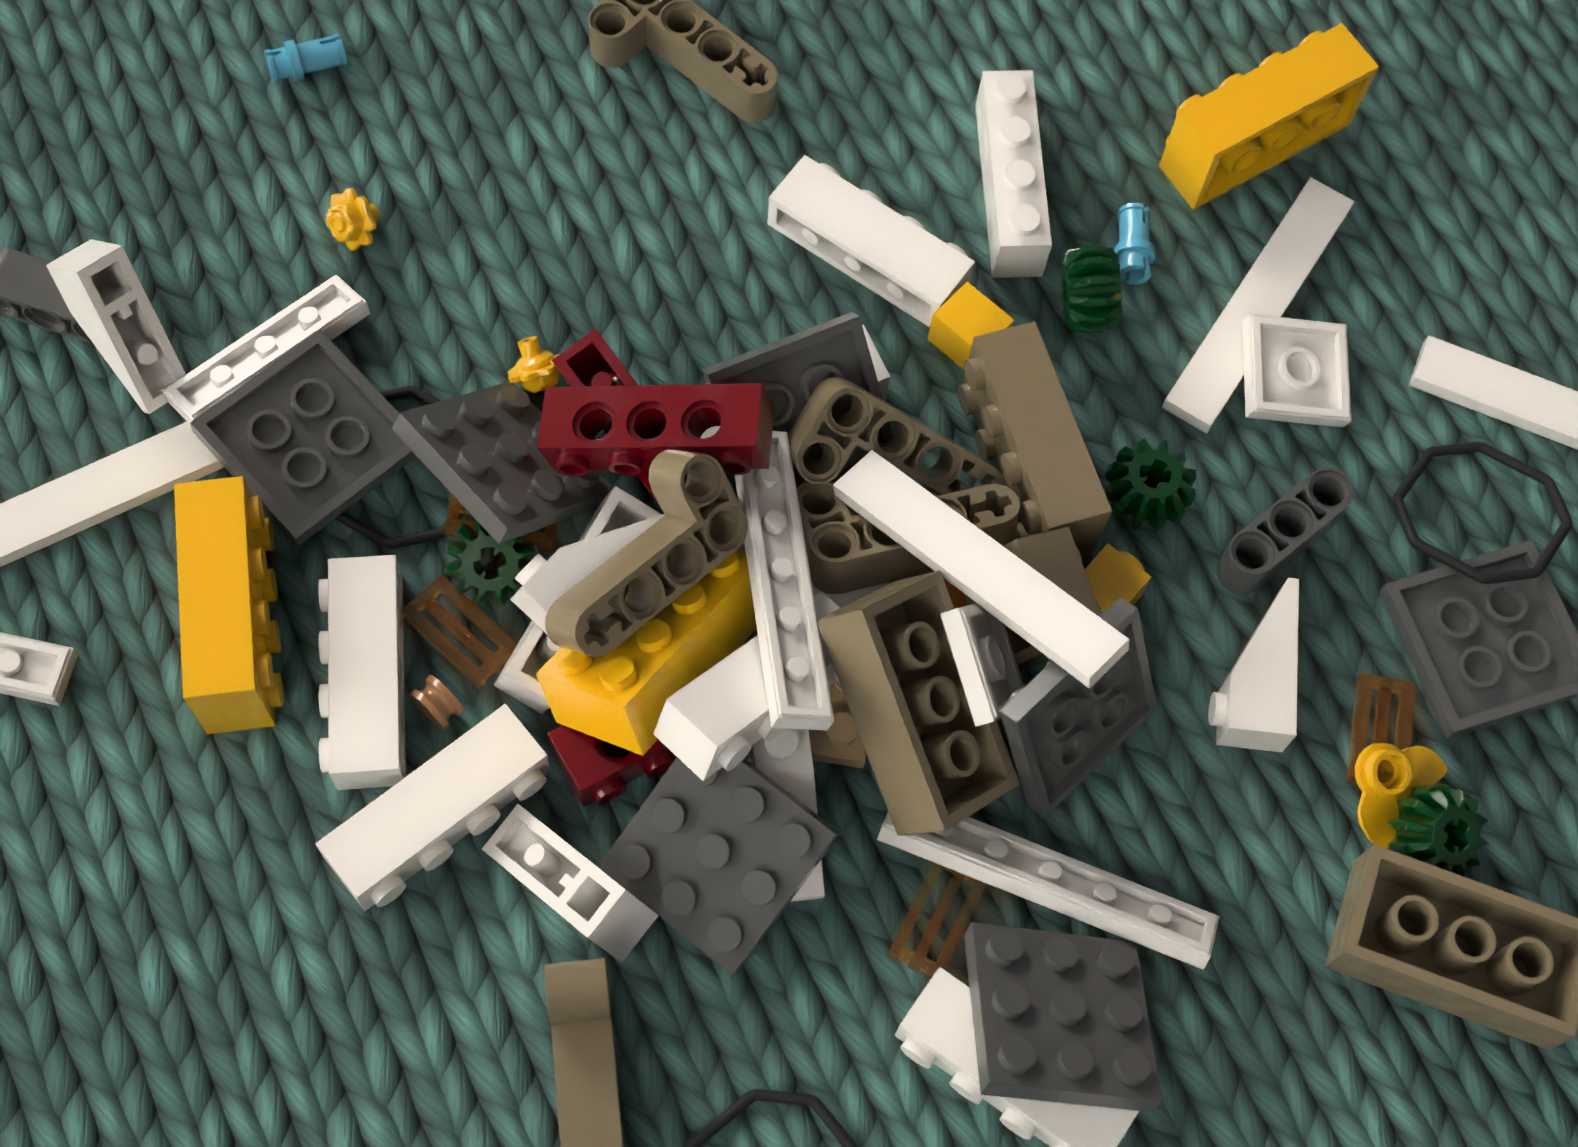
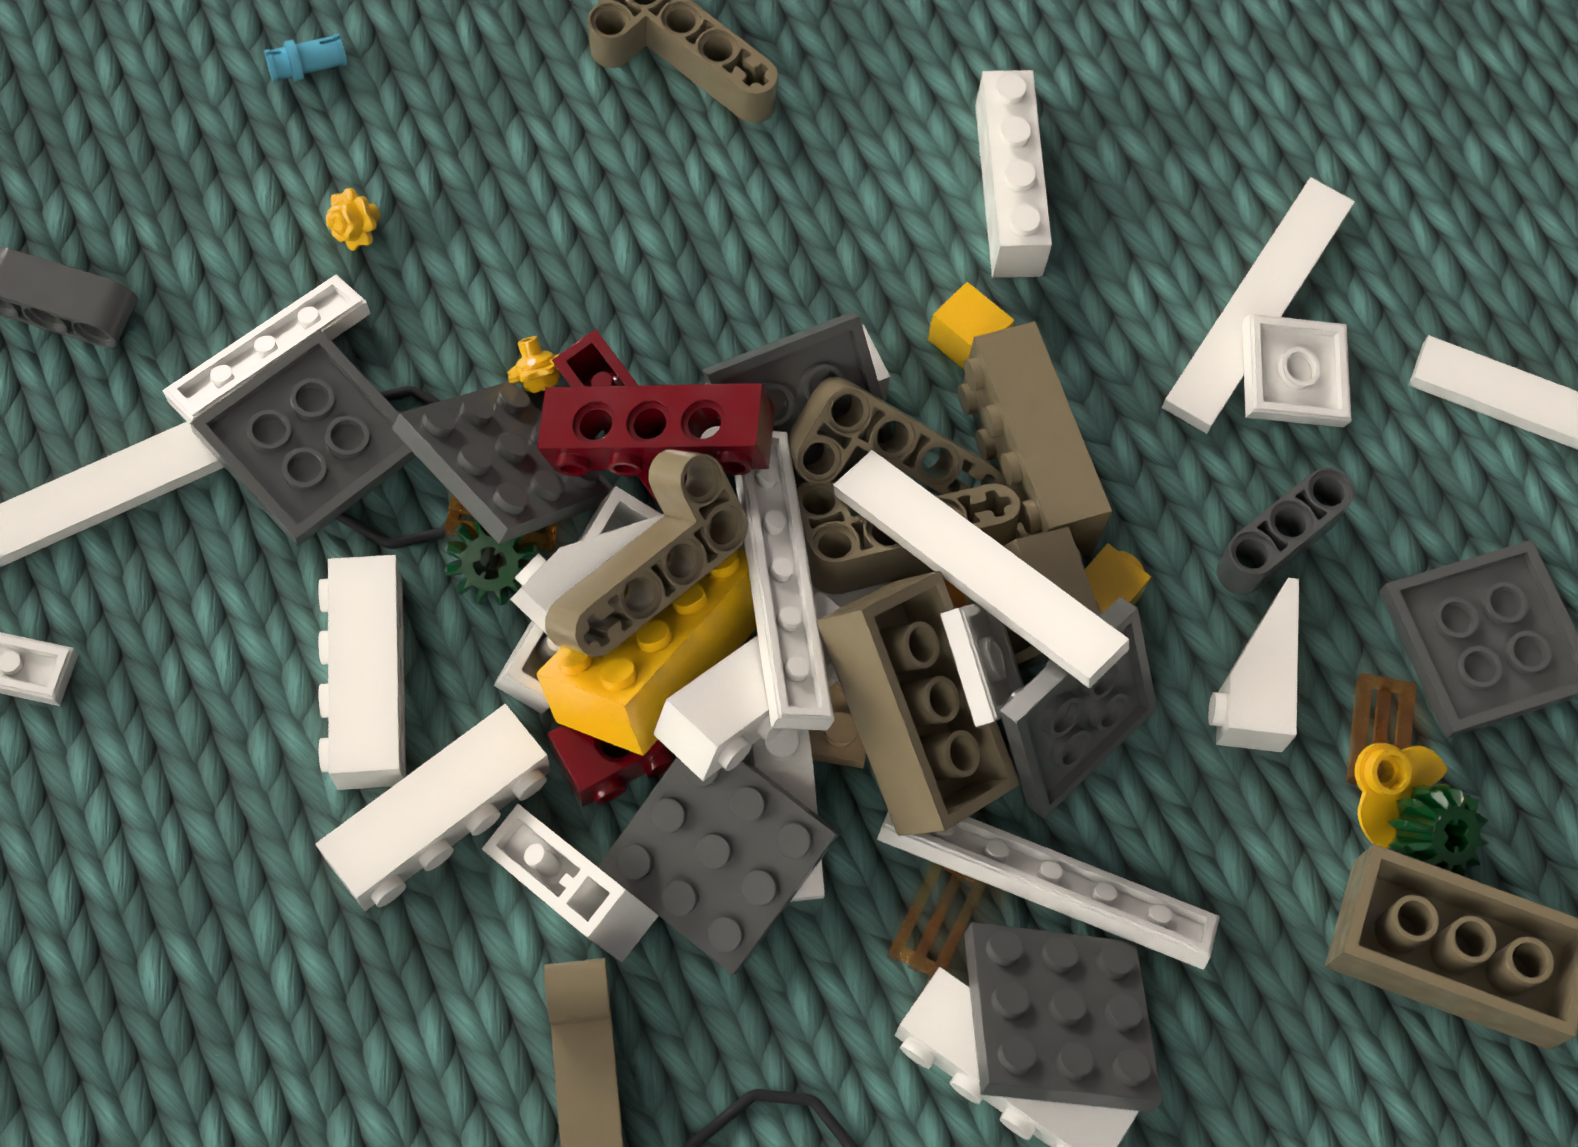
white slope [46,239,186,414] -> none
yellow brick [174,476,284,735] -> none
clear orange tile [402,574,517,690] -> none
medium nougat bush [409,675,465,731] -> none
white brick [767,155,975,327] -> none
dark green gear [1061,245,1123,334] -> none
dark green gear [1105,438,1196,532] -> none
medium azure pin [1114,203,1155,285] -> none
yellow brick [1159,23,1379,210] -> none
black piece [1392,441,1572,584] -> none

